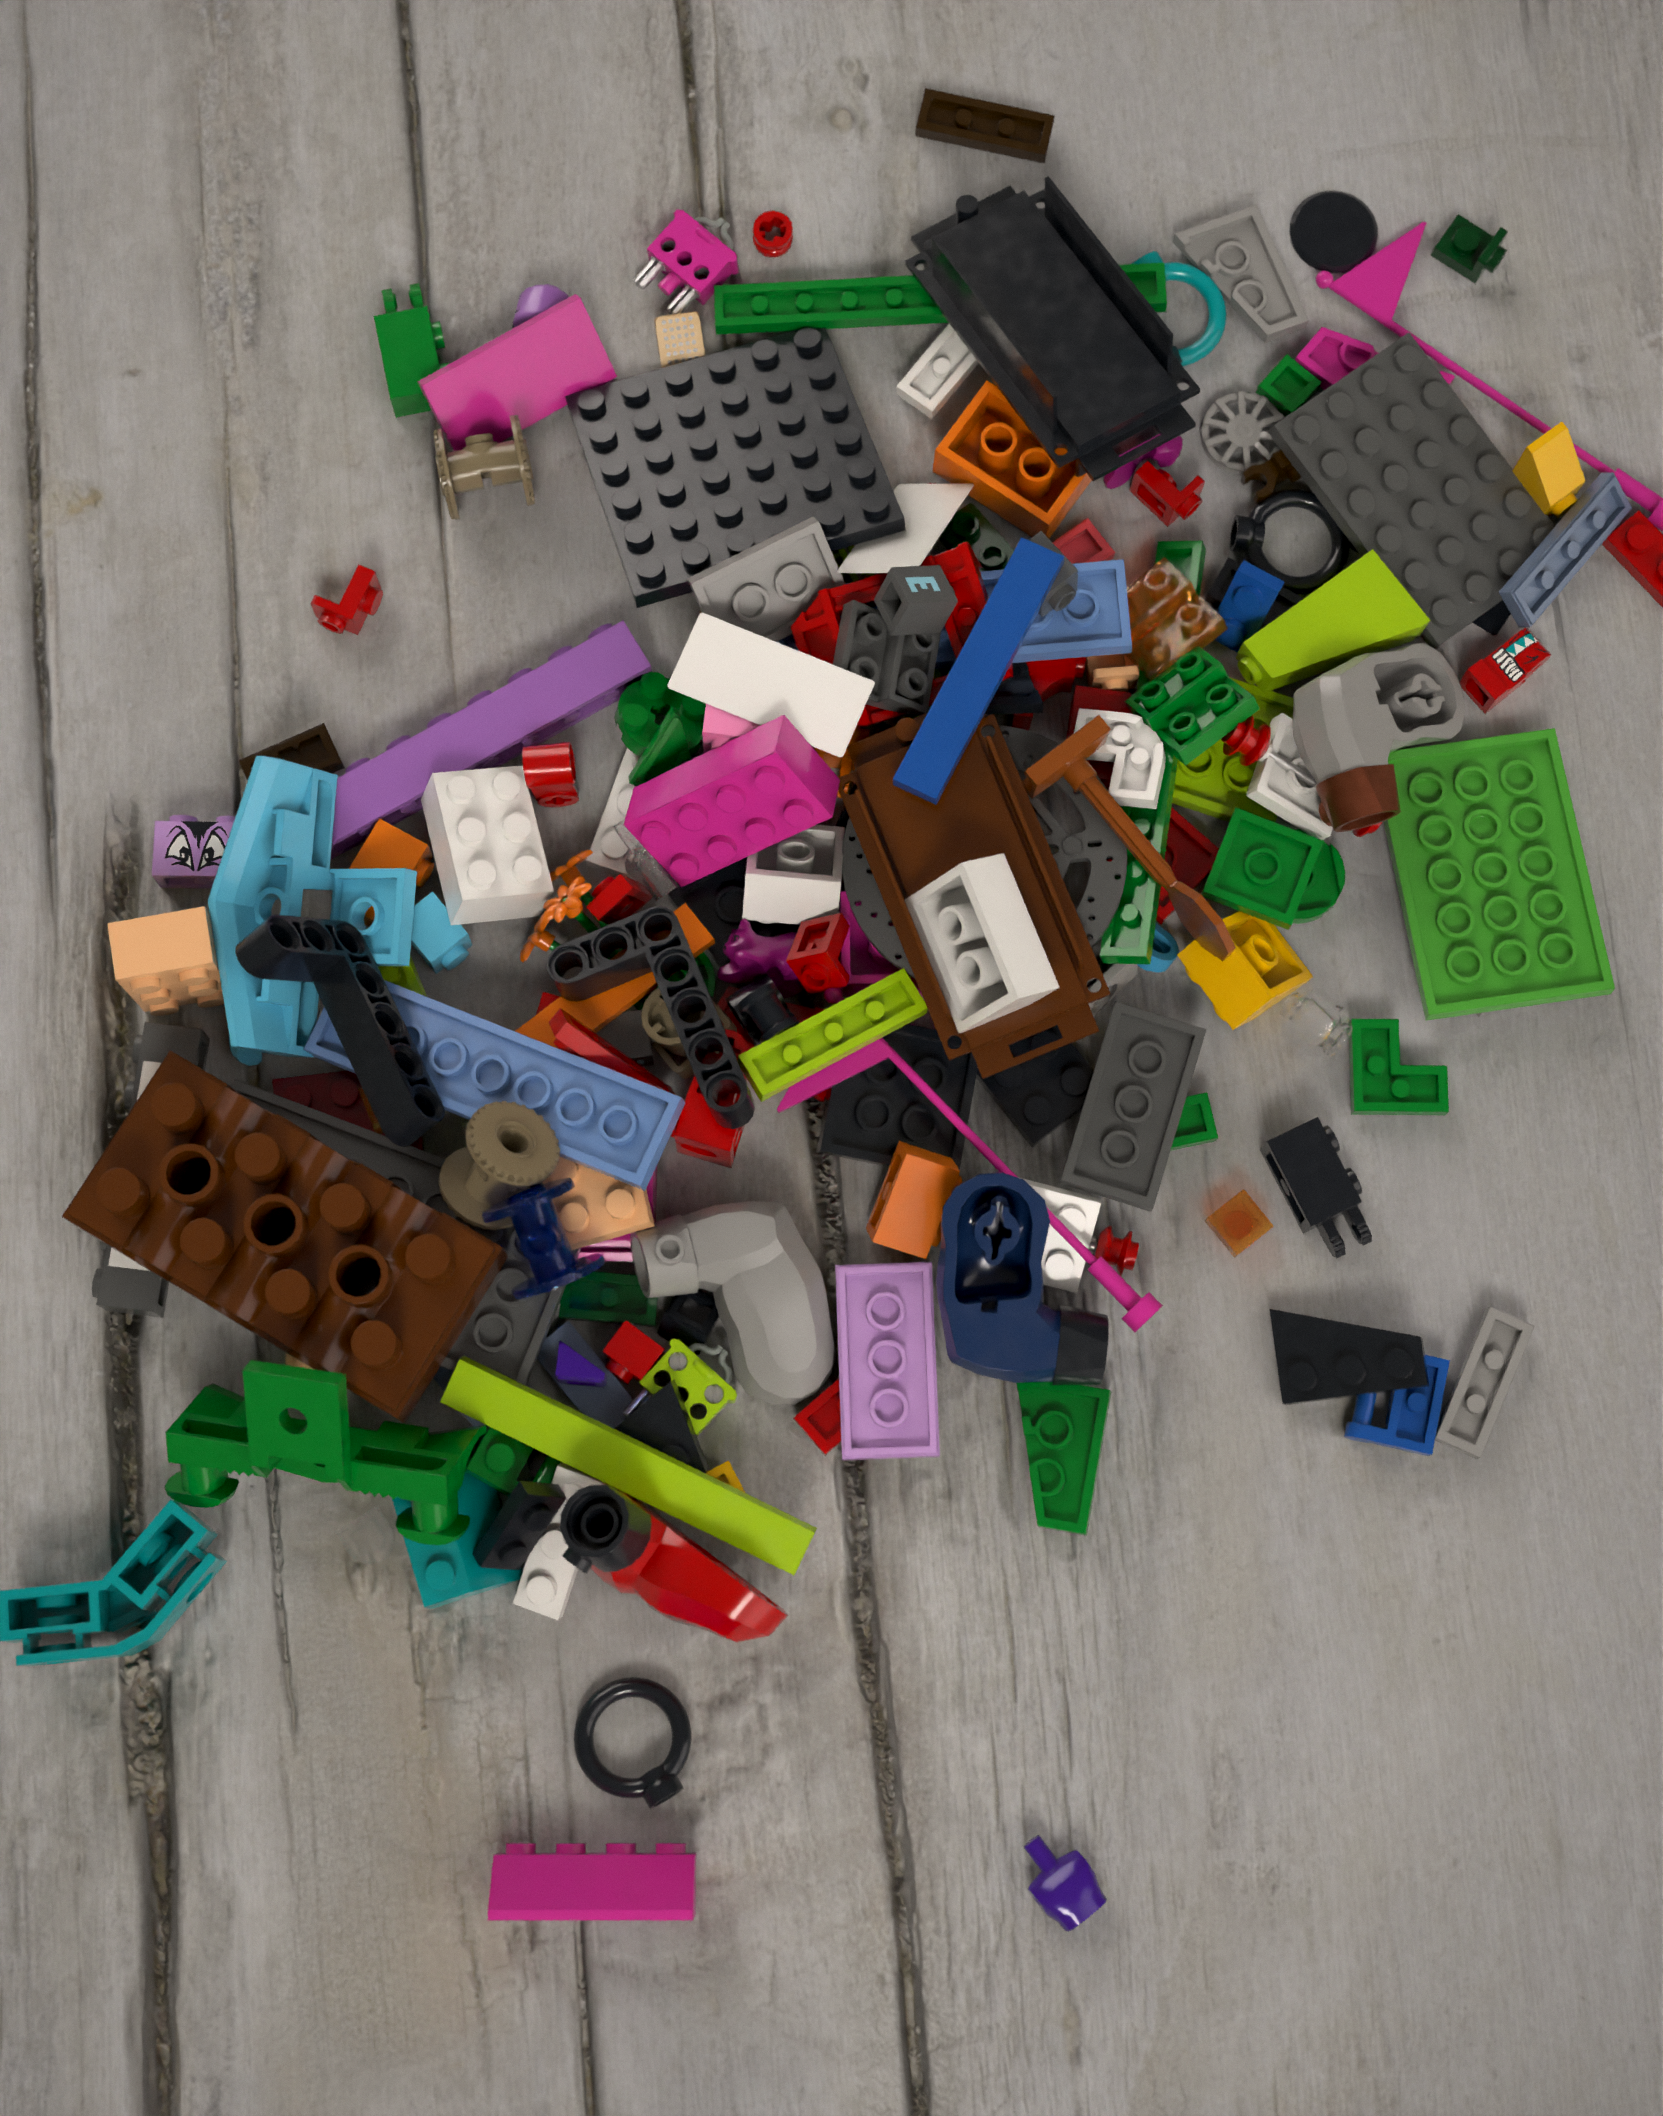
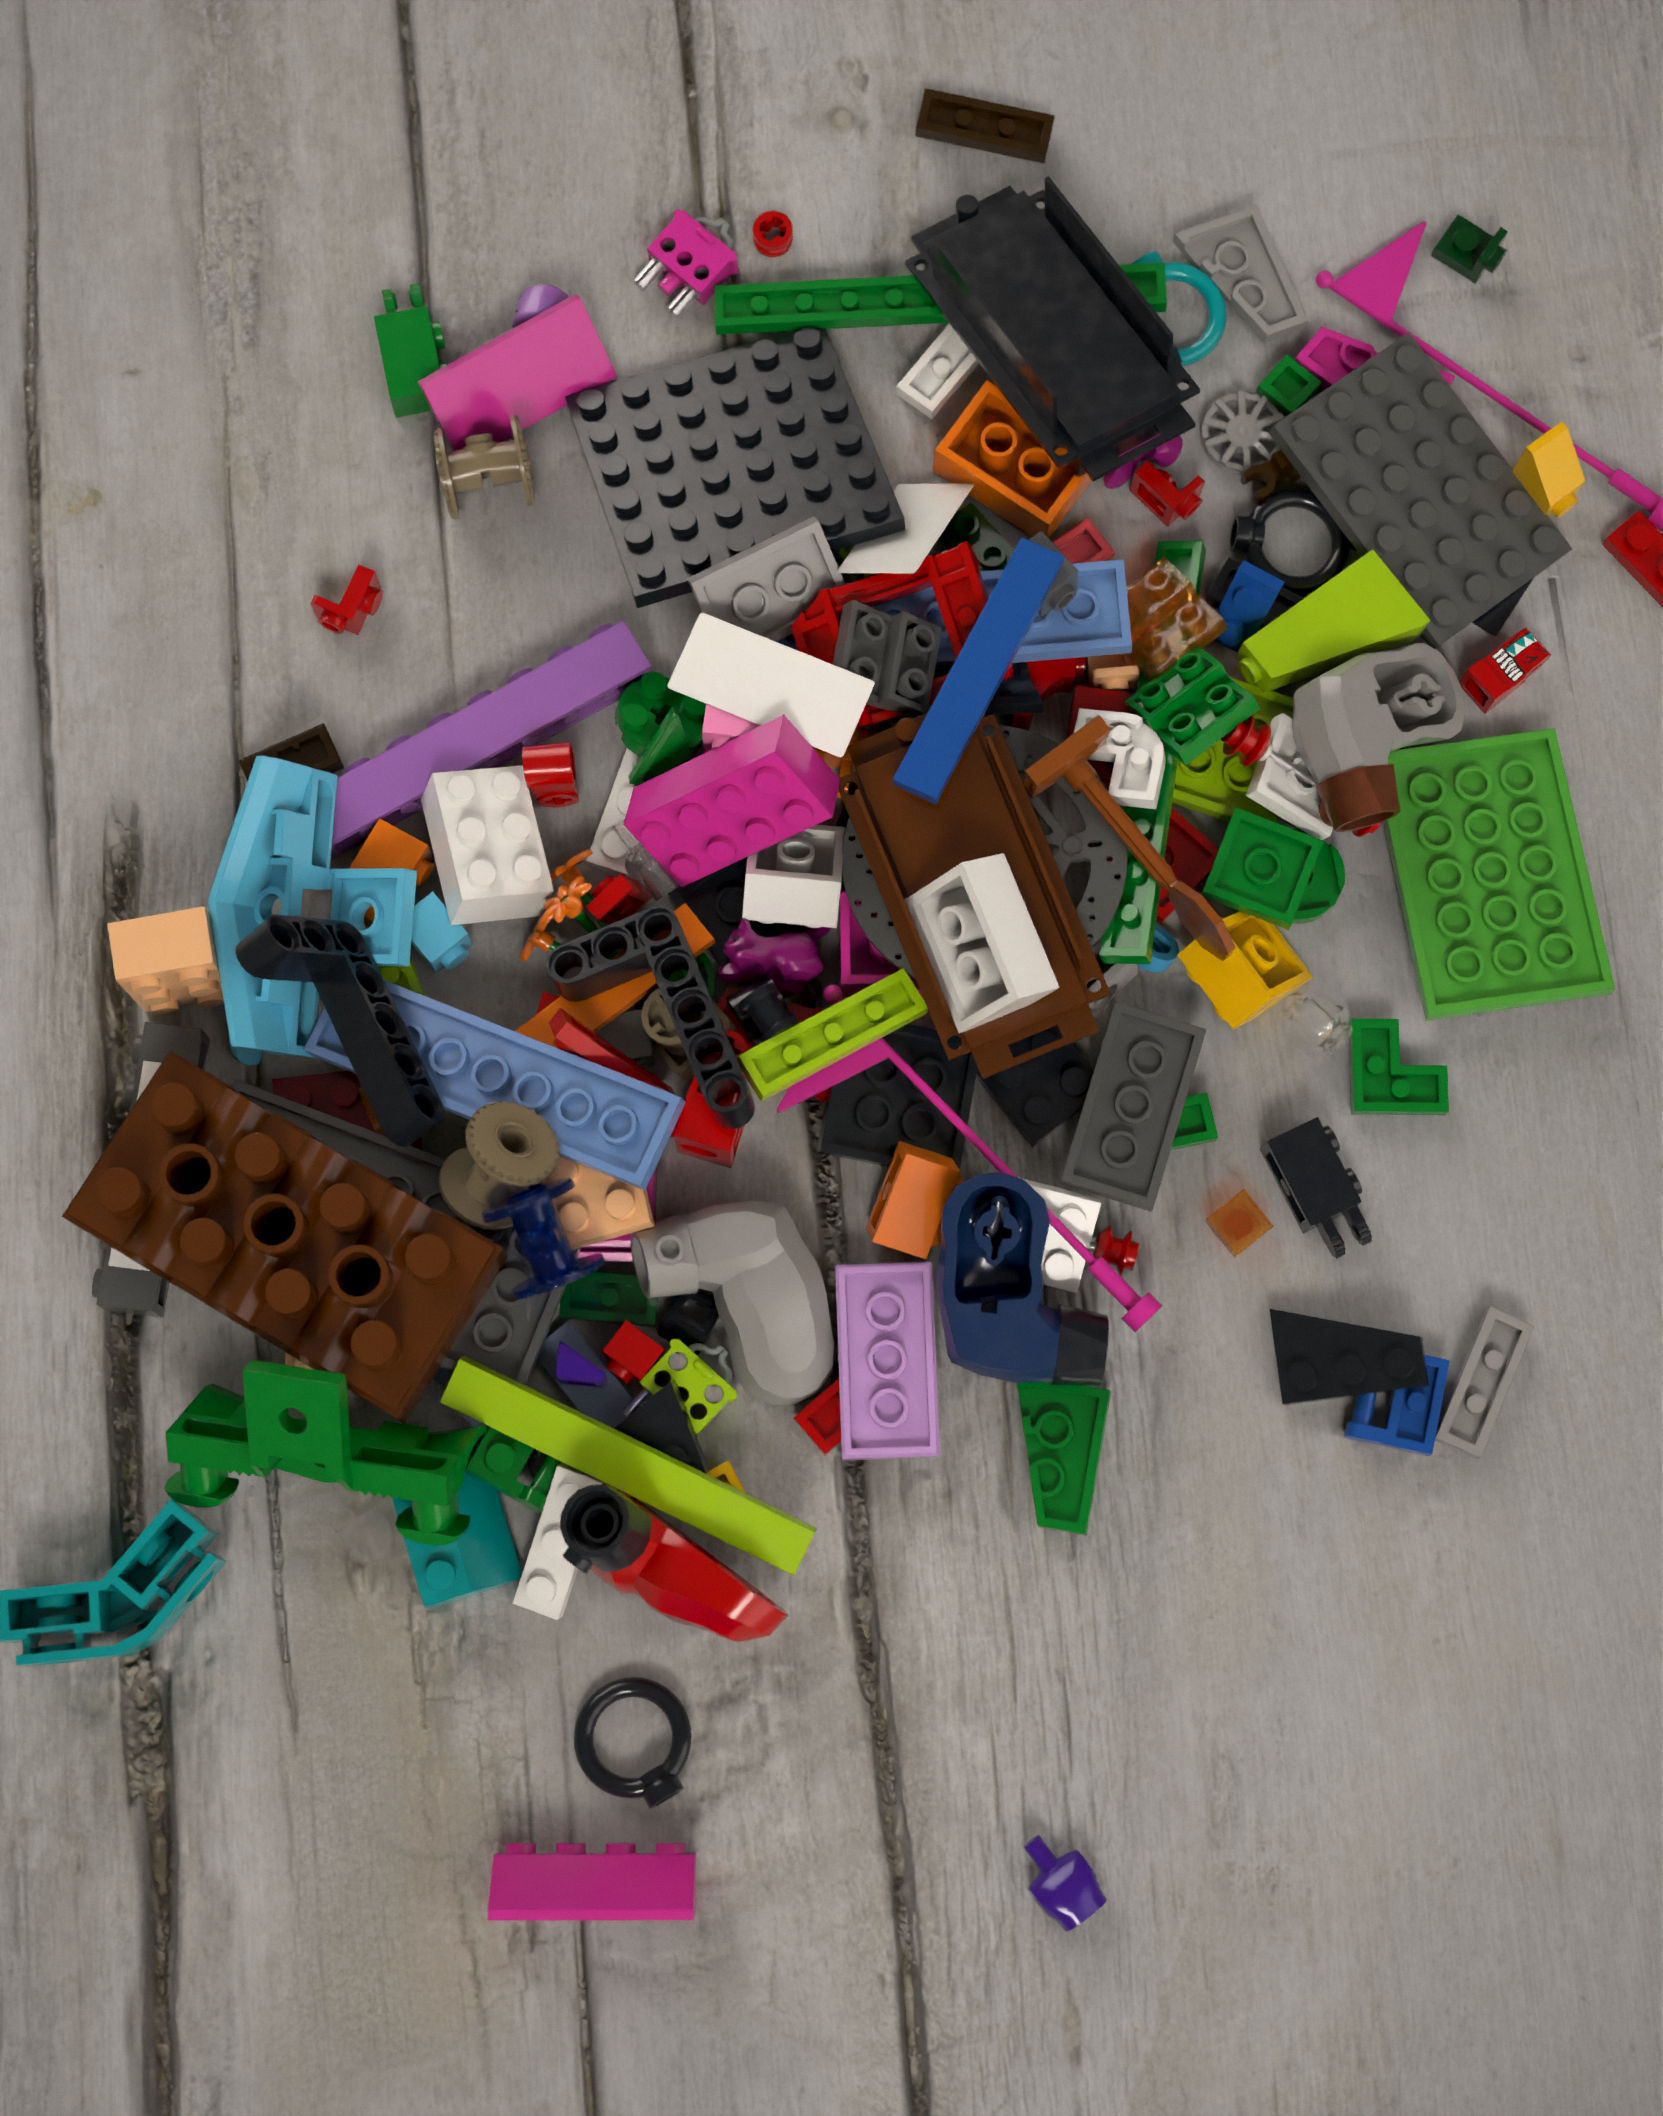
lavender brick [152,815,236,889] -> none
black plate [472,1481,566,1570] -> none
tan slope [654,311,705,368] -> none
red bracket [786,913,850,993] -> none
dark grey brick [874,565,958,636] -> none
black piece [1290,191,1378,273] -> none
sand blue tile [1499,472,1632,628] -> none

